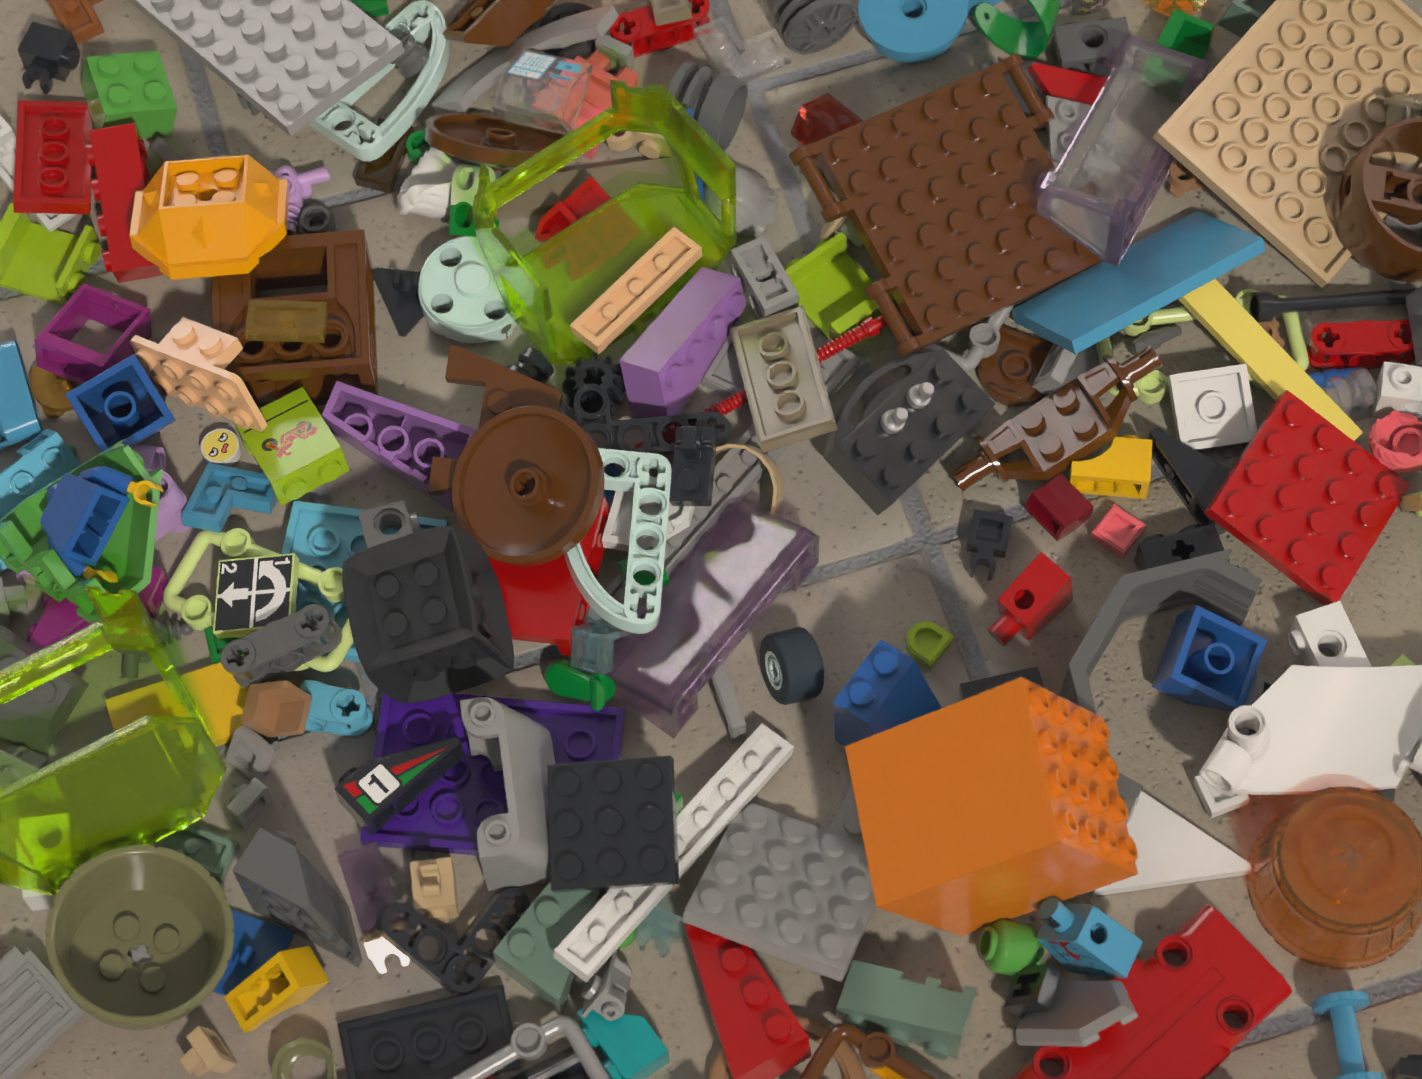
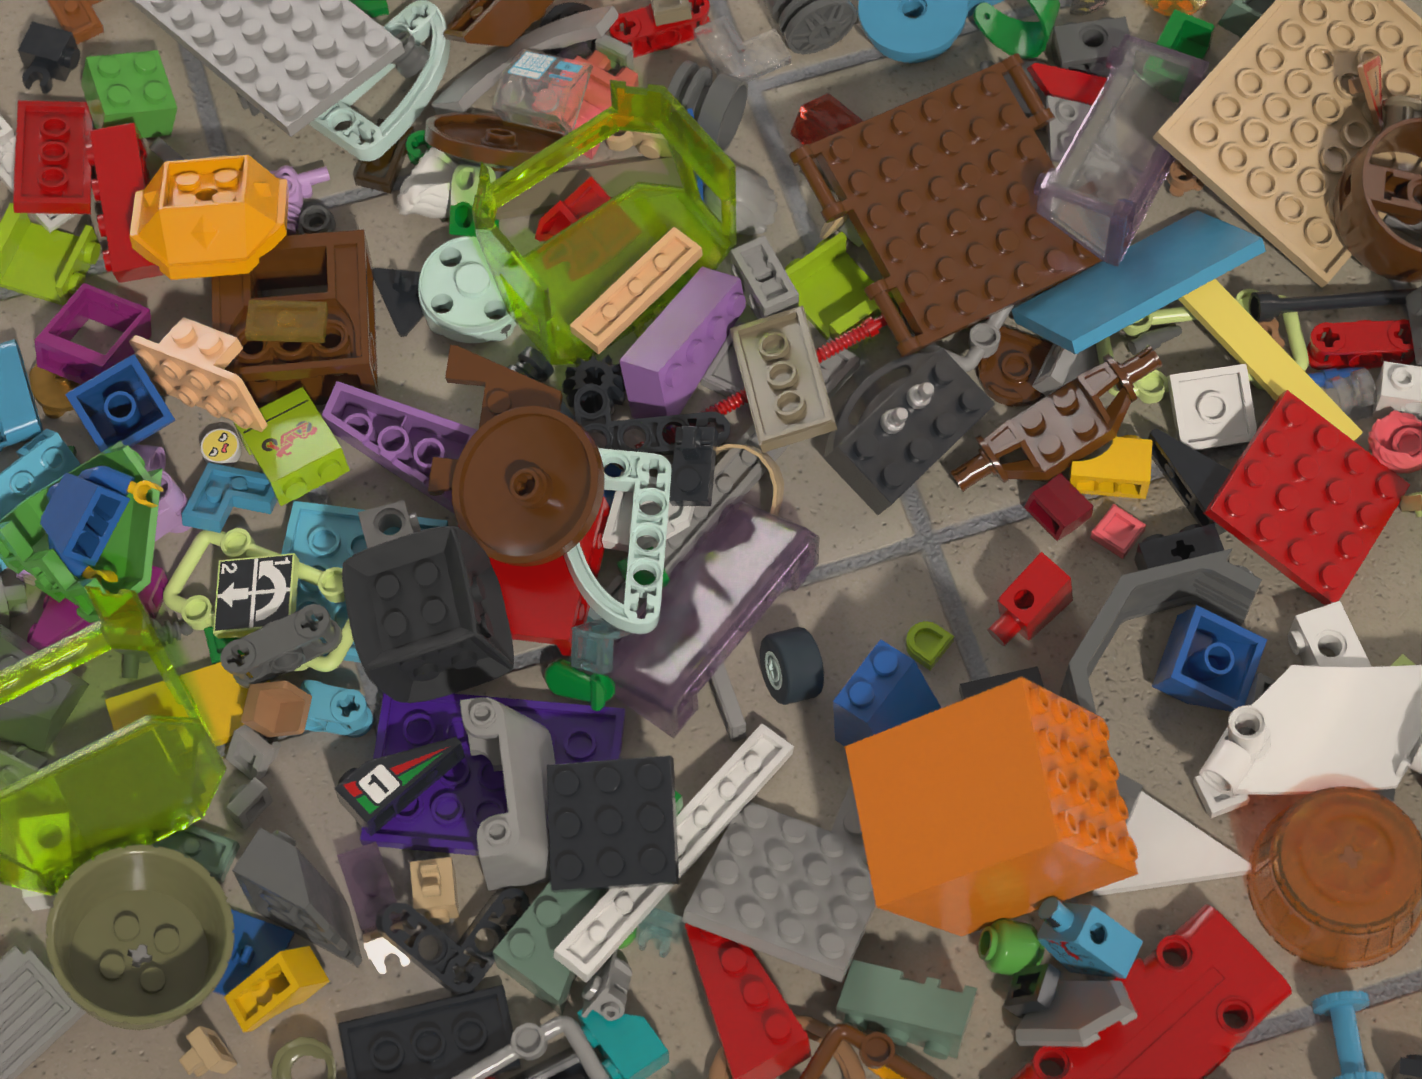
black plate [966,509,1013,581] -> none
none -> medium nougat piece [1347,54,1383,132]

